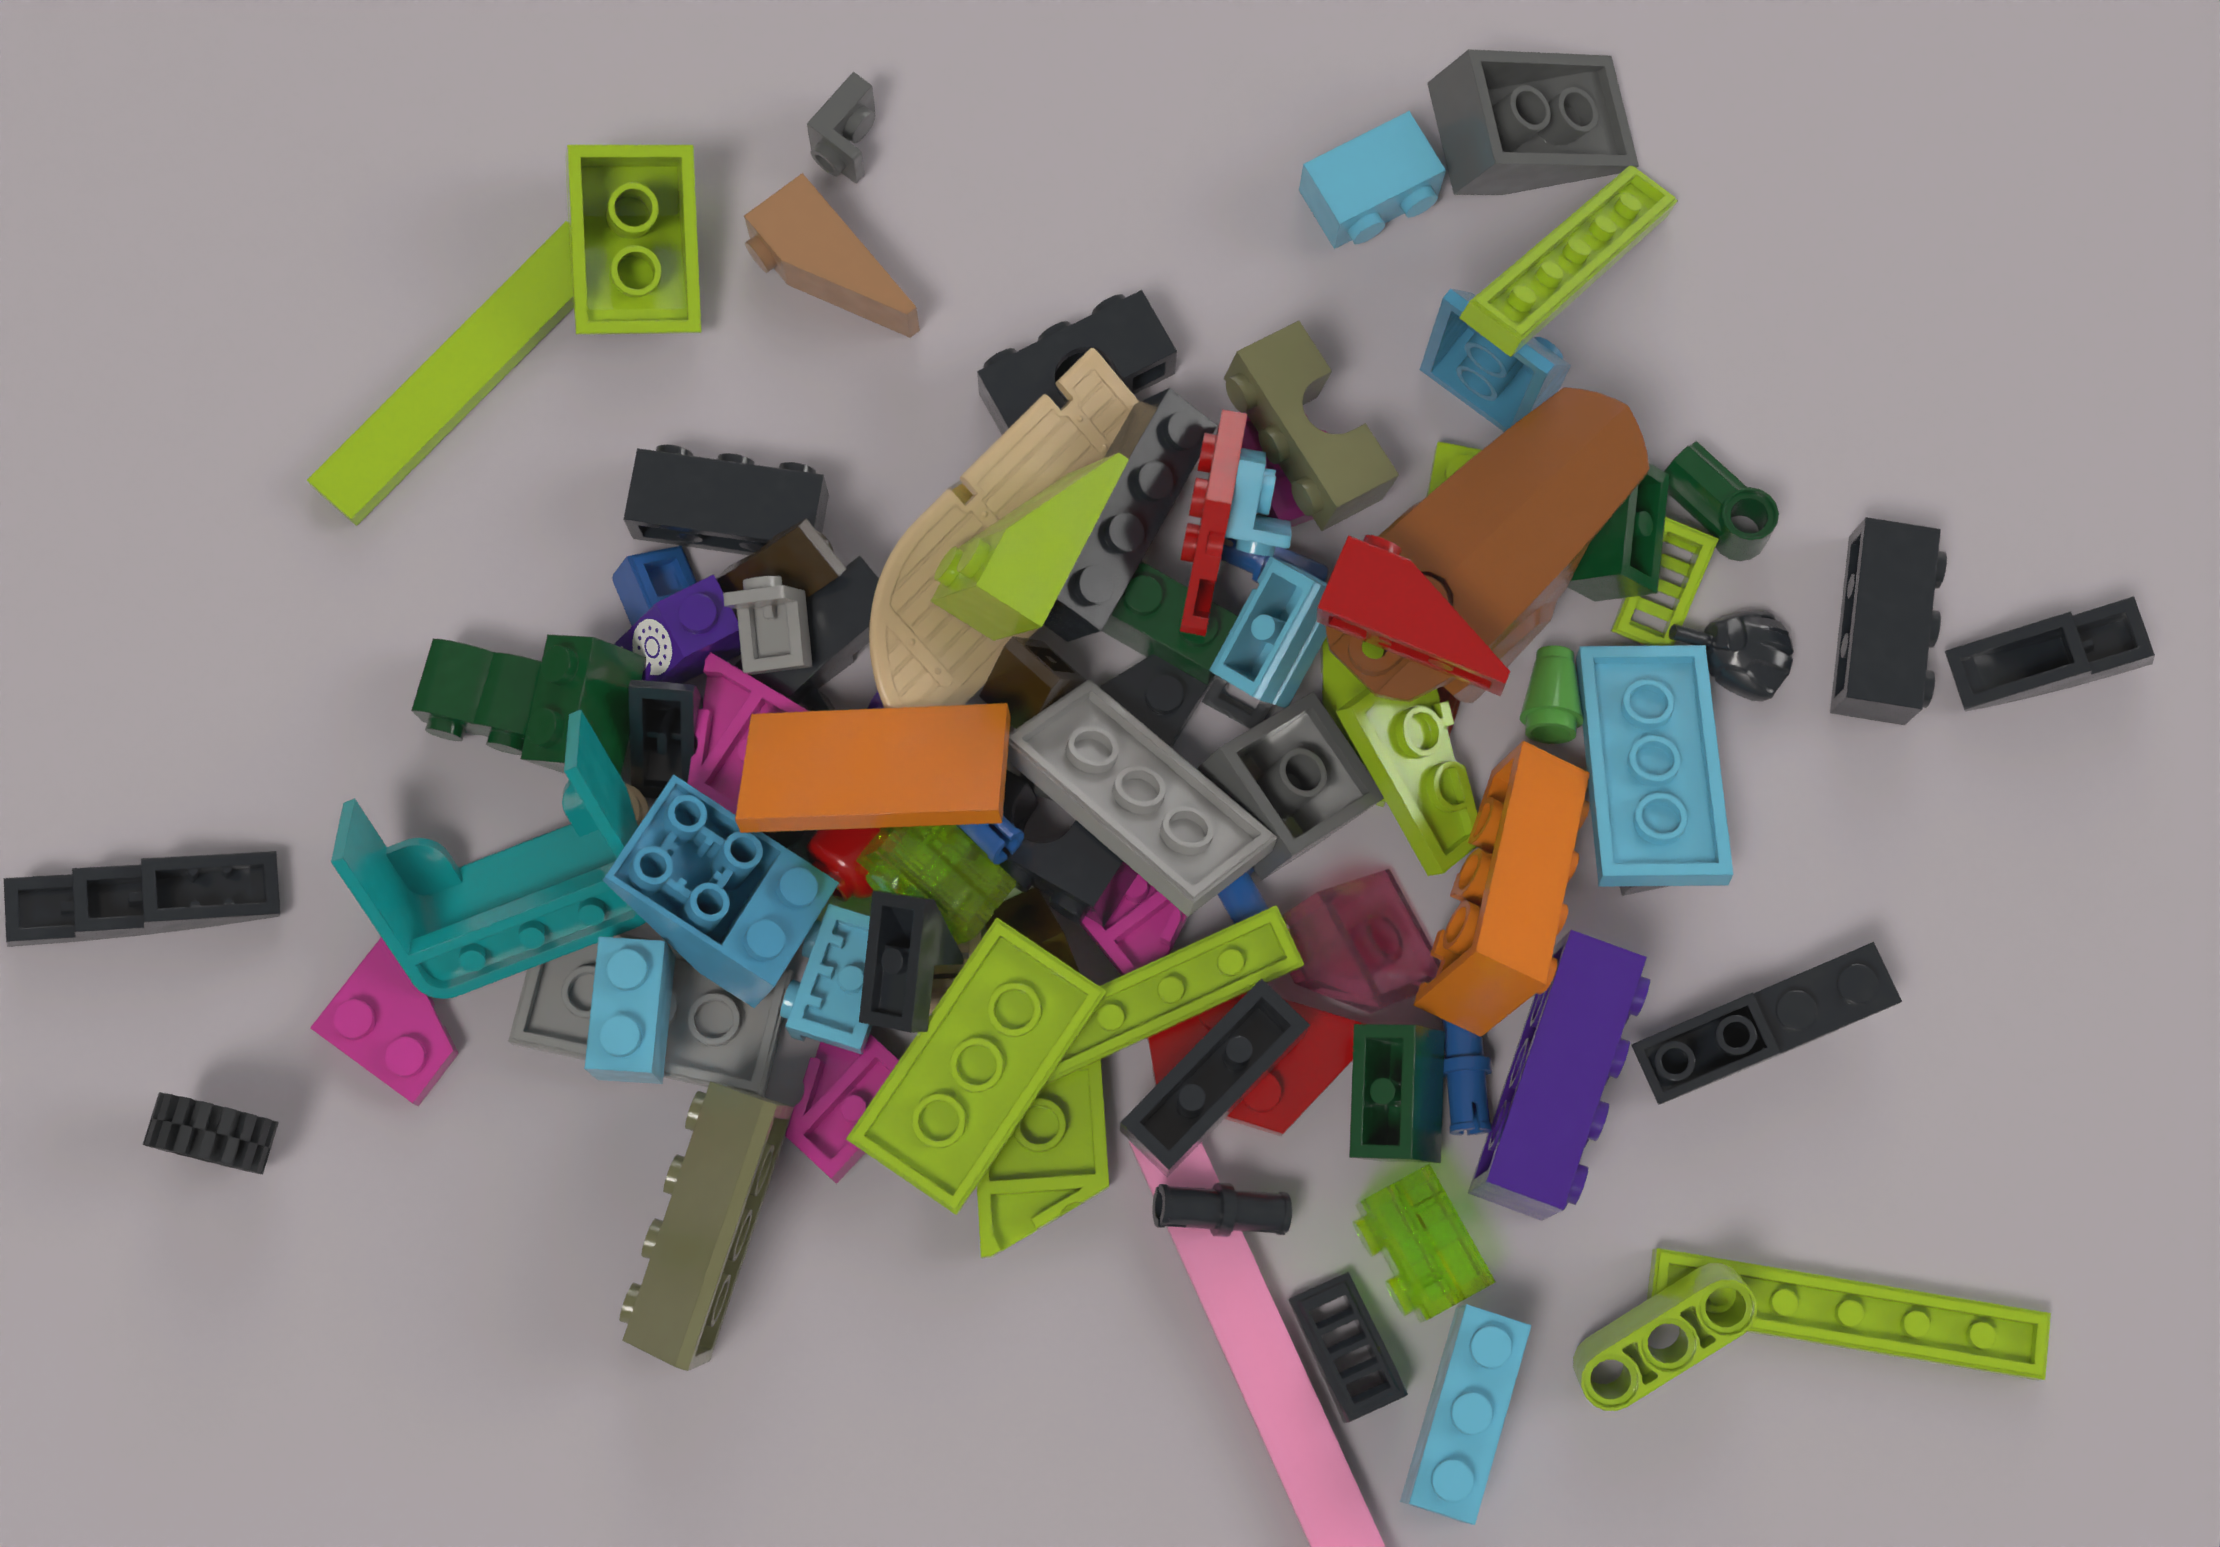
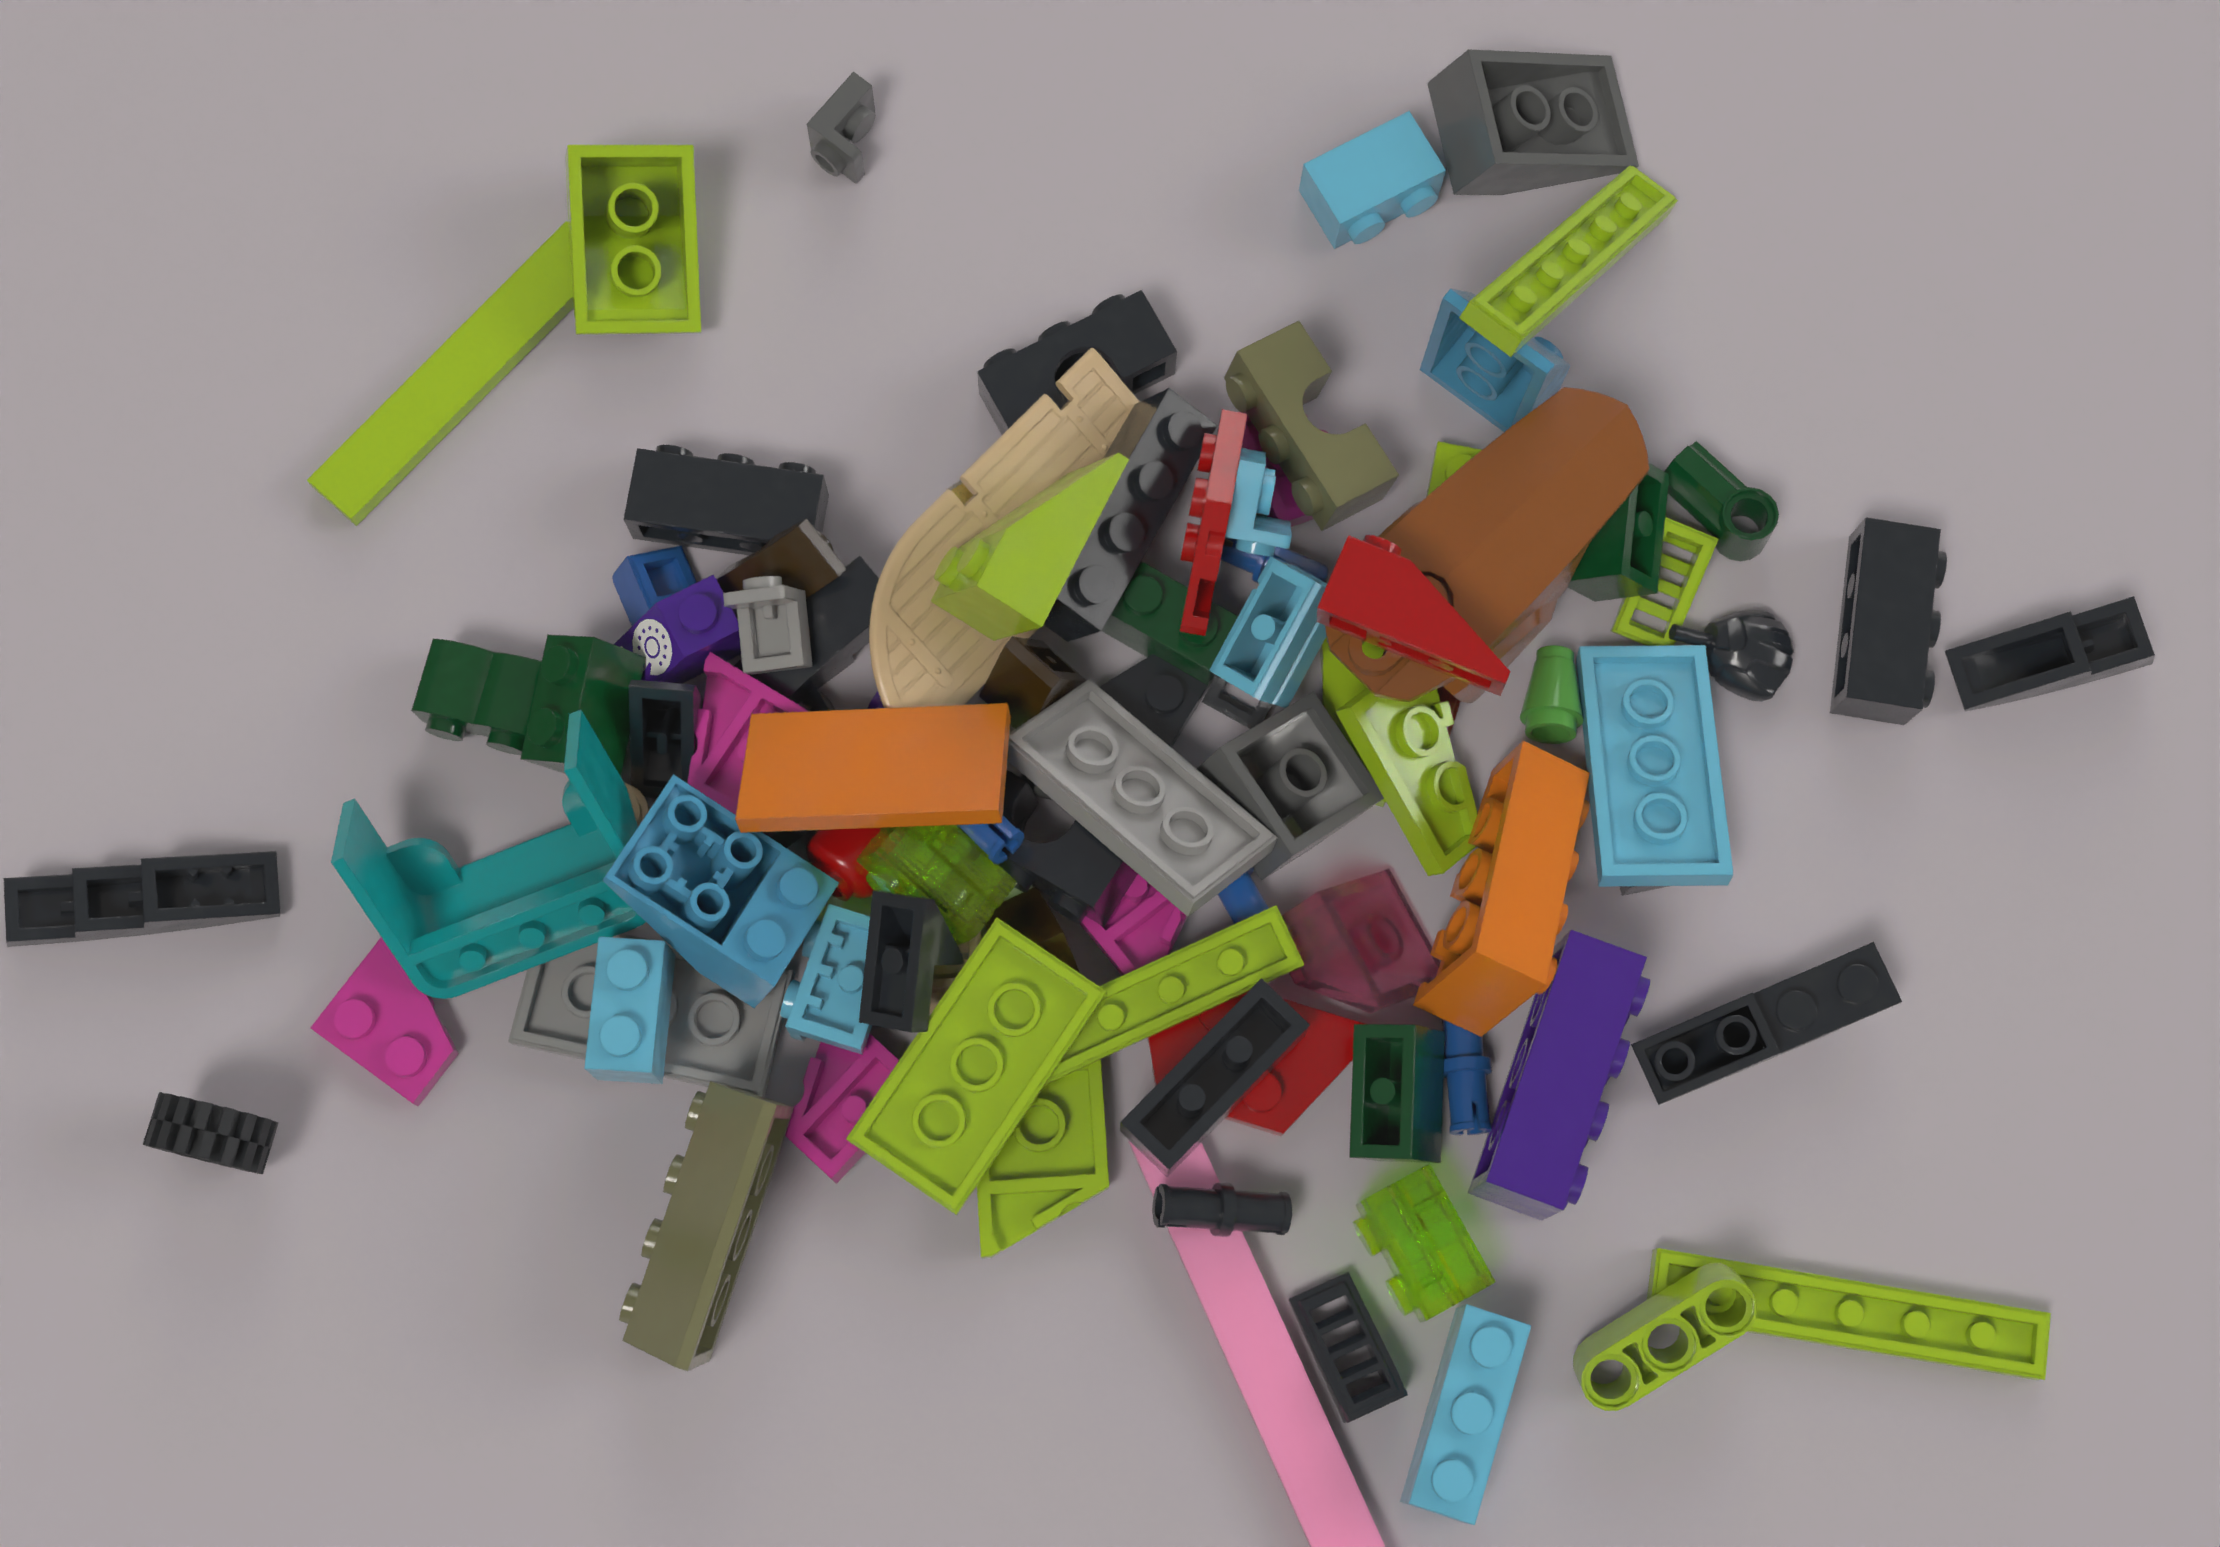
medium nougat slope [744,173,920,338] -> none

